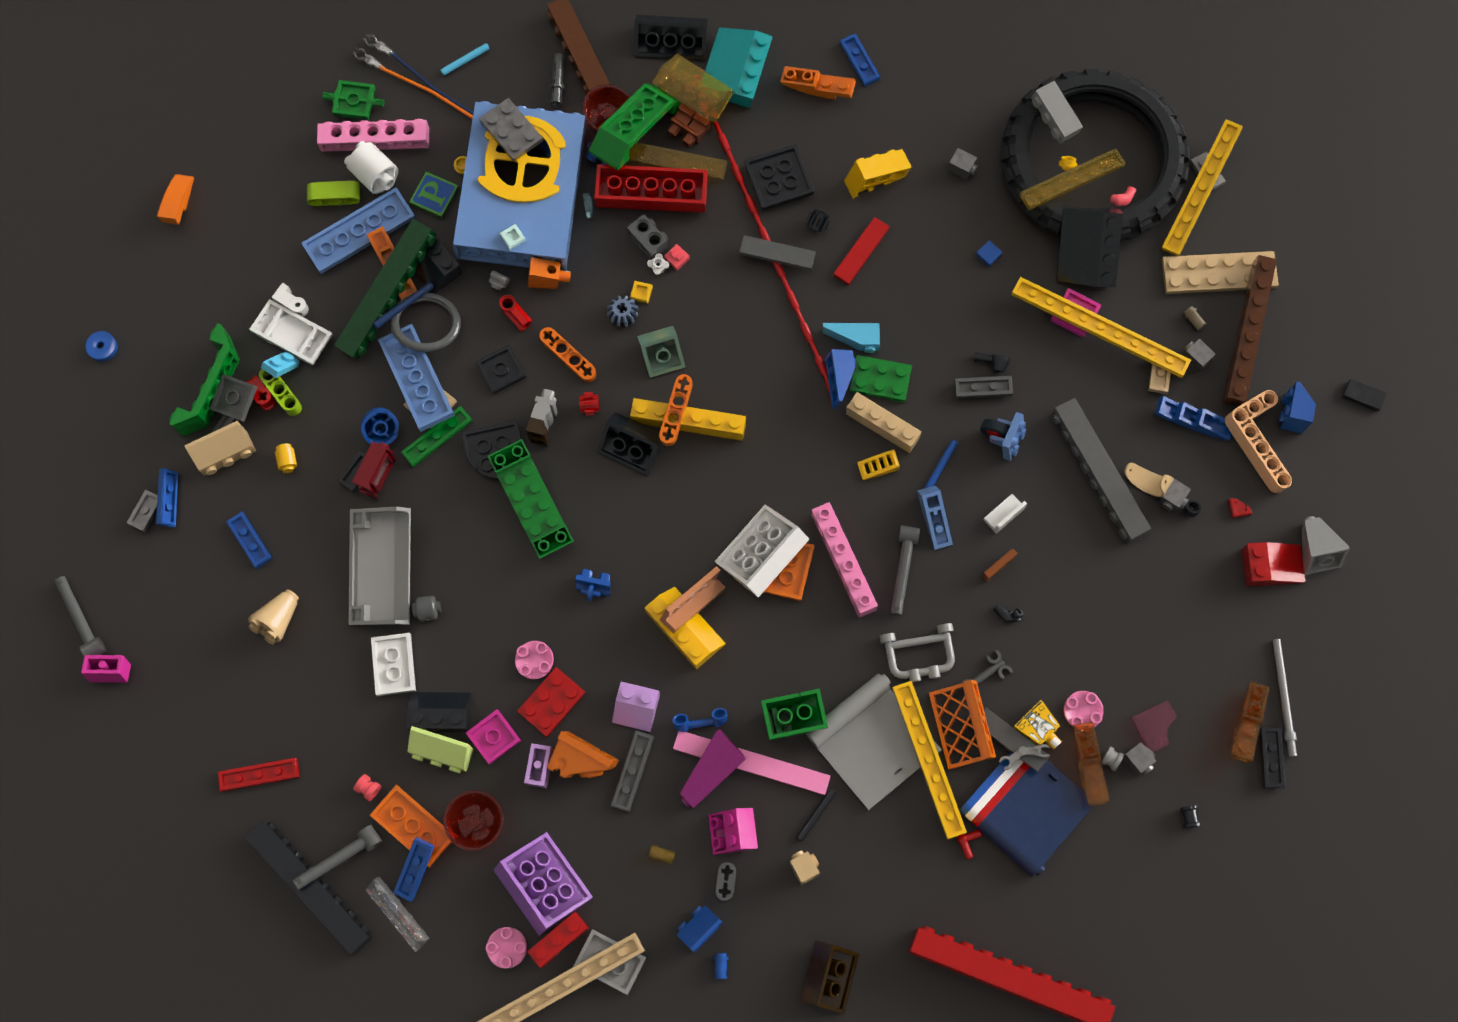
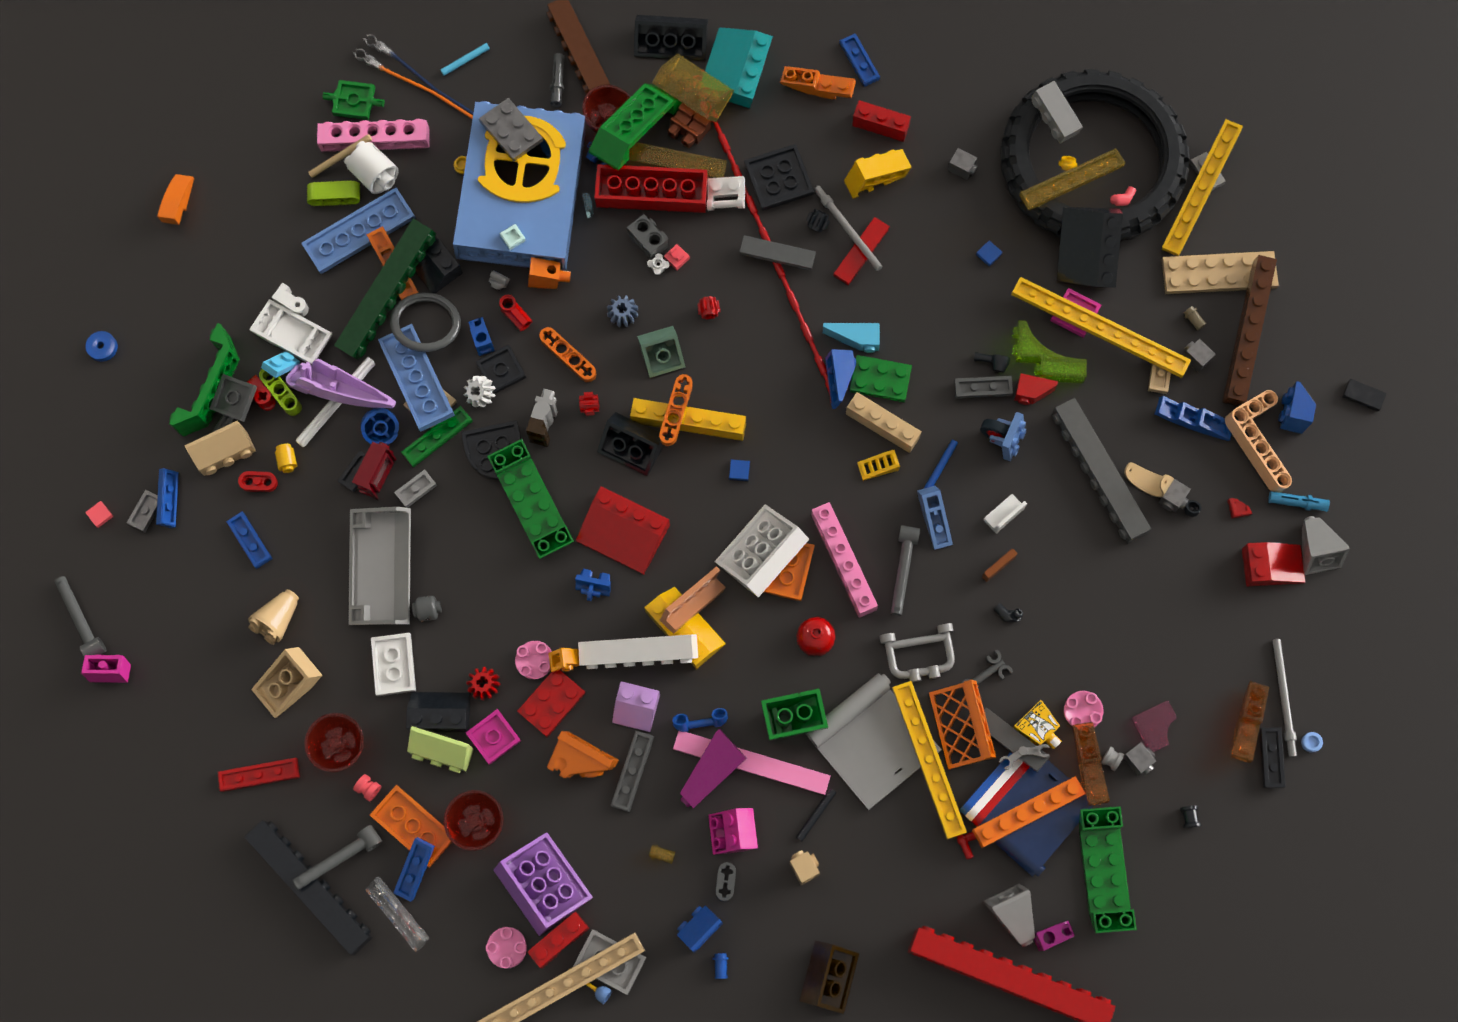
dark blue bar [372,282,434,329] -> none
tile [409,172,459,219] -> none
lavender brick [524,743,554,789] -> none
yellow tile [630,281,653,304] -> none
none -> coral tile [85,501,114,528]
none -> red plate [238,471,278,492]
none -> tan slope [251,647,322,718]
none -> lavender piece [286,358,396,408]
none -> white axle [296,357,375,447]
none -> clear red piece [305,713,364,772]
none -> tan bar [308,134,372,178]
none -> light grey plate [394,469,437,508]
none -> white gear [463,376,496,407]
none -> red gear [466,667,500,701]
none -> blue leg [468,317,495,356]
none -> light orange brick [549,648,579,672]
none -> medium blue hinge [567,969,612,1004]
none -> red slope [576,486,670,575]
none -> white brick [578,634,698,669]
none -> red gear [697,296,720,320]
none -> white plate [707,176,745,211]
none -> blue tile [729,459,750,481]
none -> red cylinder [797,617,836,656]
none -> light grey bar [814,186,883,271]
none -> red brick [852,100,911,142]
none -> orange plate [972,776,1086,848]
none -> light grey slope [984,884,1035,946]
none -> clear neon green arch [1013,321,1087,383]
none -> red slope [1014,373,1058,405]
none -> magenta leg [1034,920,1075,951]
none -> green slope [1079,806,1137,933]
none -> dark azure pin [1268,491,1330,512]
none -> light blue tile [1301,732,1323,753]

